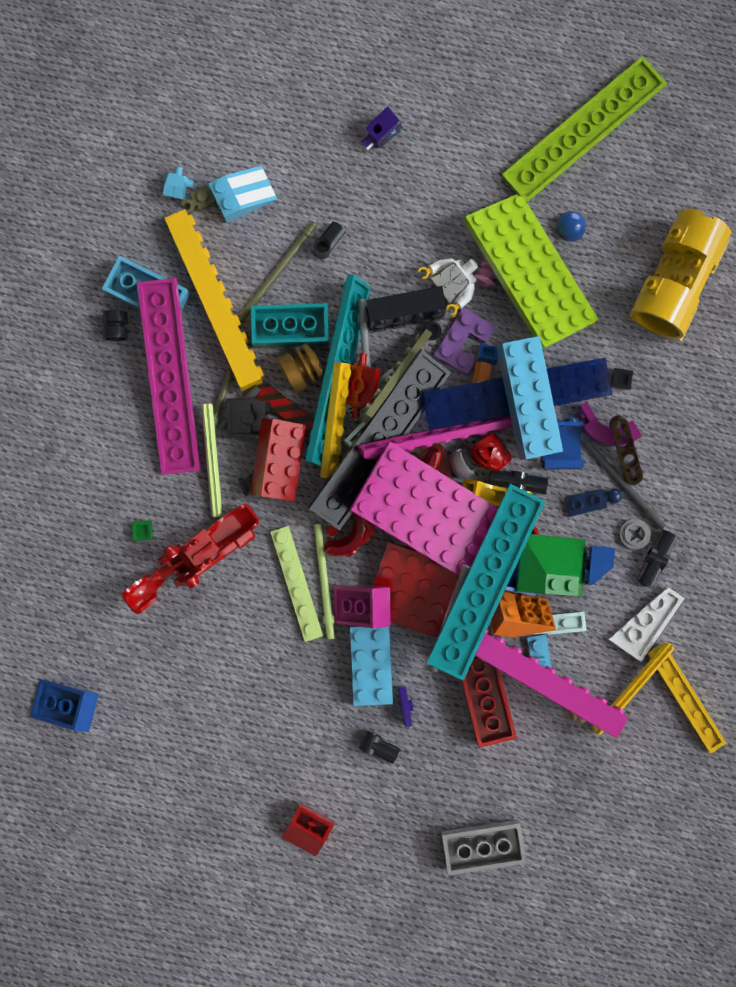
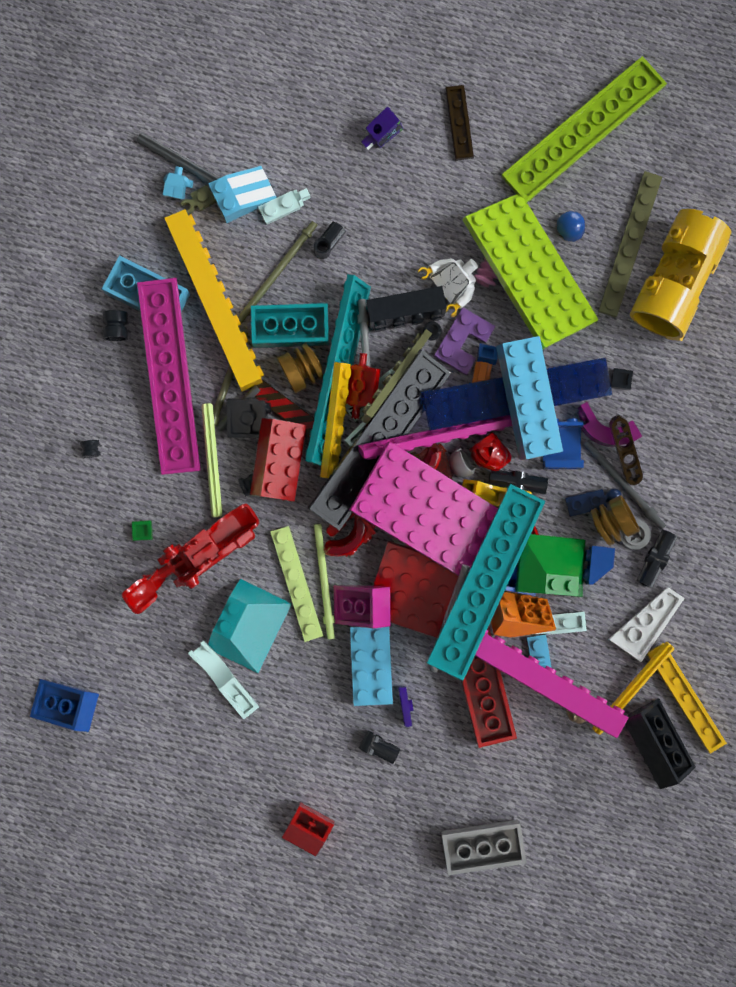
none -> black wheel [80,440,101,458]
none -> dark grey axle [137,133,219,183]
none -> light aqua piece [188,640,259,719]
none -> teal slope [208,579,292,673]
none -> light aqua hinge [258,188,310,225]
none -> dark brown tile [445,85,474,161]
none -> pearl gold wheel [591,495,640,546]
none -> olive plate [598,171,662,318]
none -> black slope [625,698,696,789]

